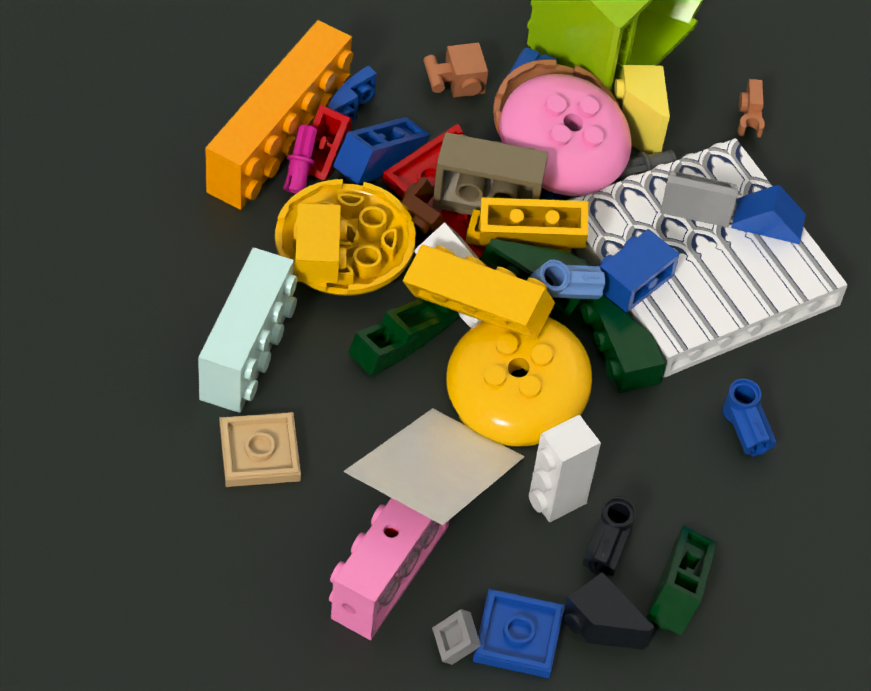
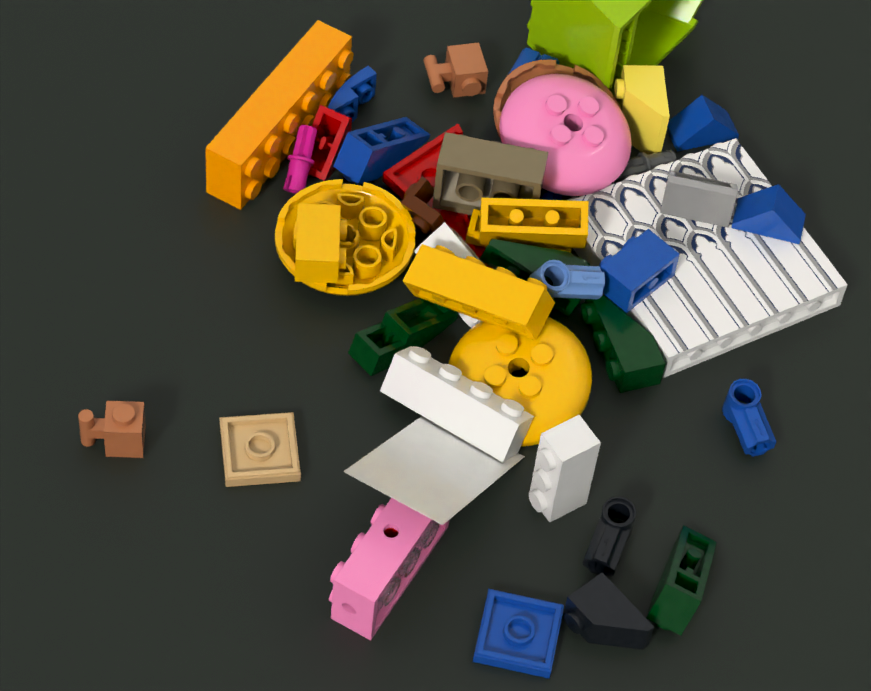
light aqua brick [198,247,298,413] -> none
light grey plate [432,609,481,665] -> none
nougat plate [738,79,765,138] -> none
none -> nougat brick [78,401,146,458]
none -> white brick [380,346,534,463]
none -> blue slope [667,95,739,151]

